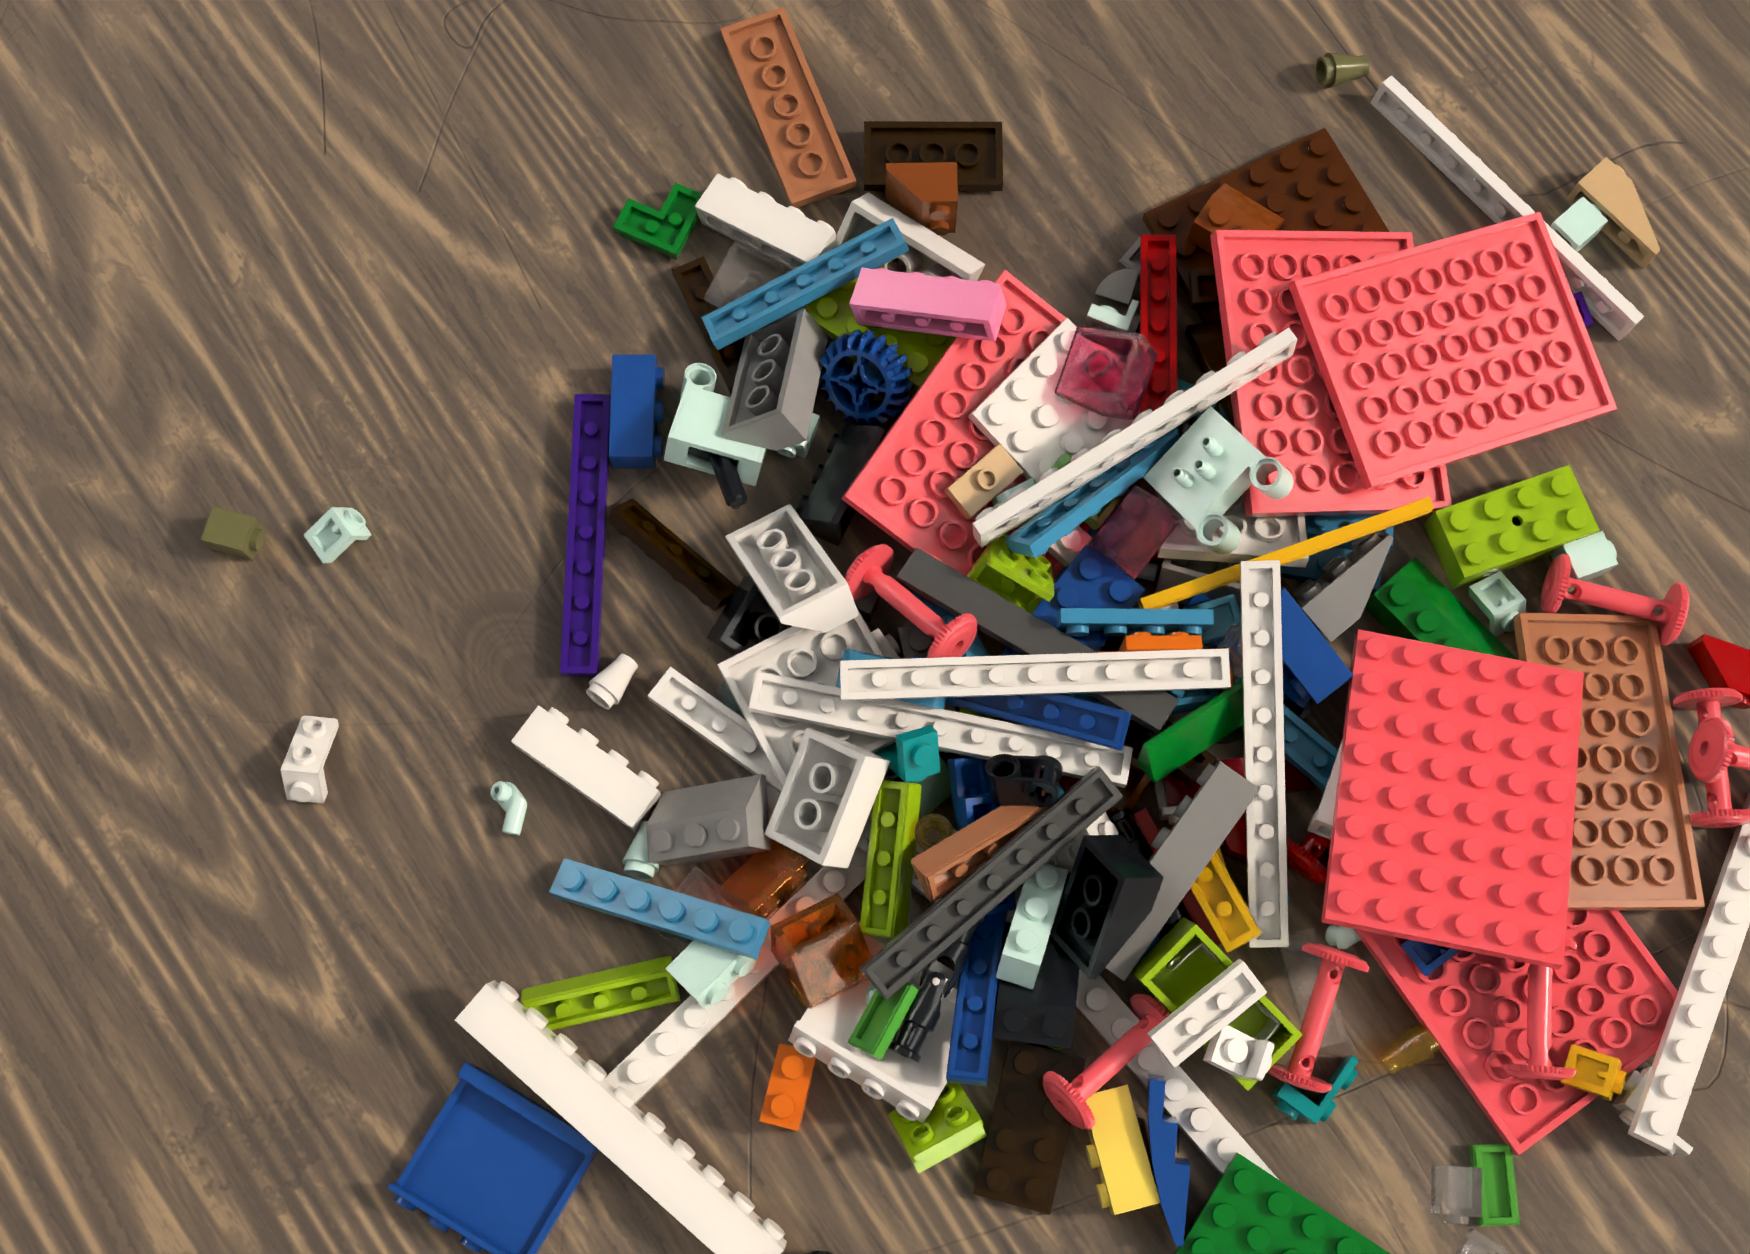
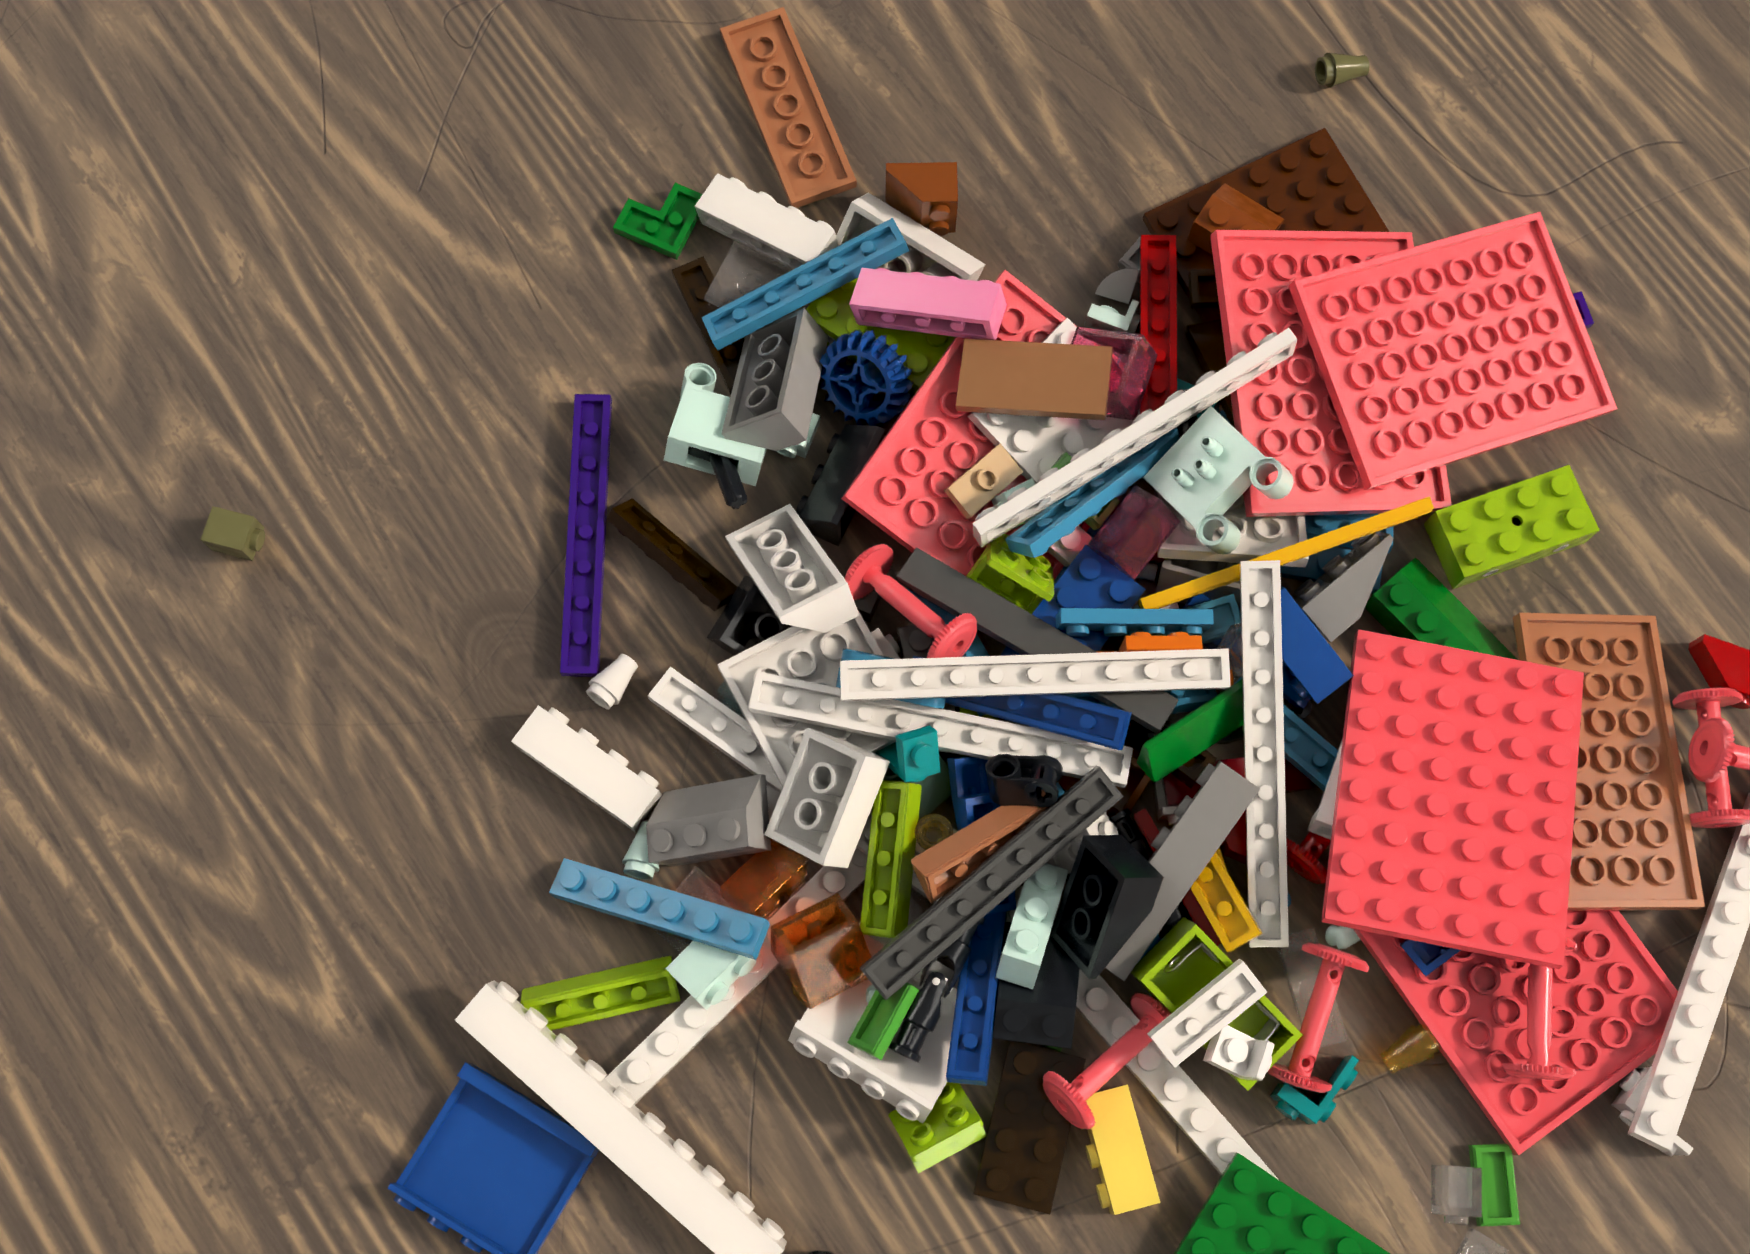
white bracket [280,716,339,804] -> none
light aqua bracket [304,507,371,563] -> none
light aqua arm [490,781,527,836] -> none
blue brick [609,355,665,468] -> none
orange brick [759,1043,817,1132] -> none
dark brown plate [864,121,1003,191] -> none
blue slope [1147,1074,1190,1246] -> none
white plate [1370,75,1644,341] -> none
light aqua bracket [1469,571,1526,637] -> none
coral hose [1540,554,1690,646] -> none
light aqua brick [1550,197,1608,252] -> none
light aqua brick [1551,531,1618,581] -> none
yellow bracket [1560,1044,1627,1101] -> none
tan slope [1566,157,1660,269] -> none
none -> medium nougat tile [955,339,1113,420]

